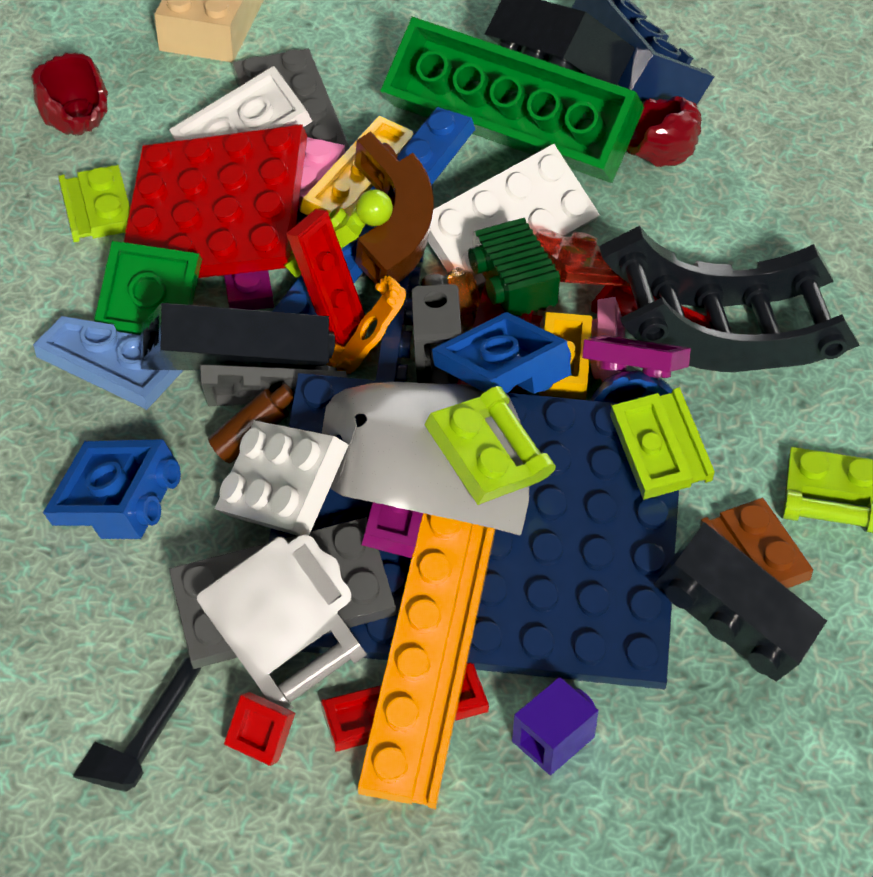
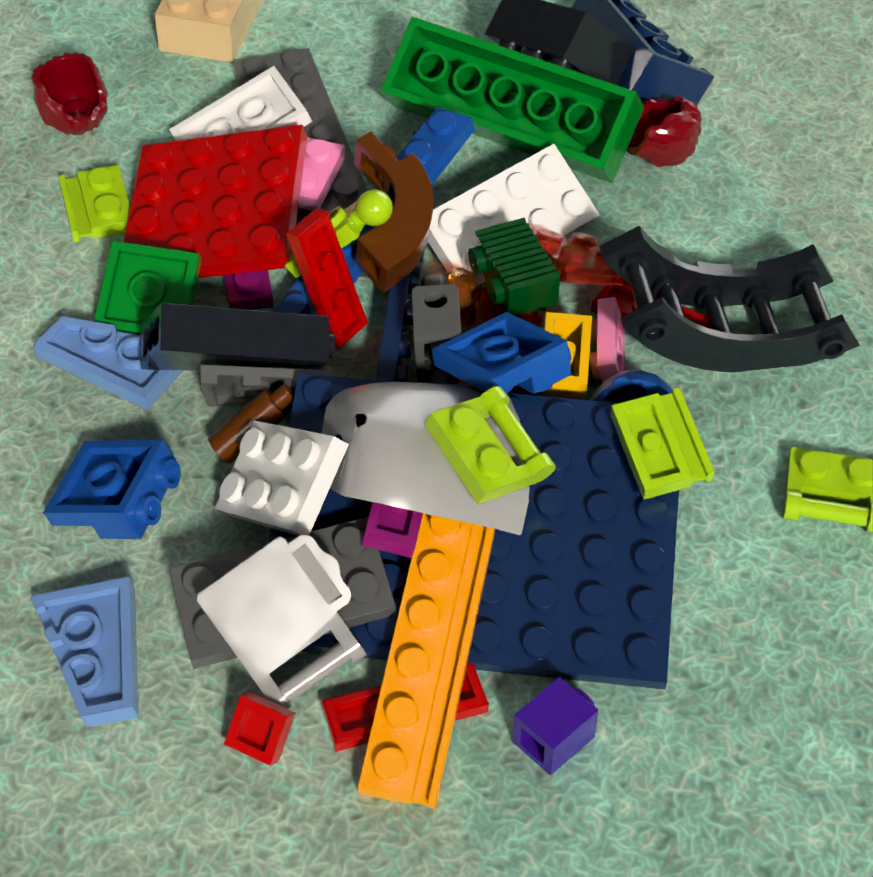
black piece [73,657,201,792] -> none
yellow plate [300,115,413,215] -> none
light orange piece [326,275,406,375] -> none
magenta plate [582,335,691,378] -> none
black brick [654,522,827,682] -> none
dark orange plate [700,497,814,588] -> none
none -> medium blue wing [30,576,139,727]

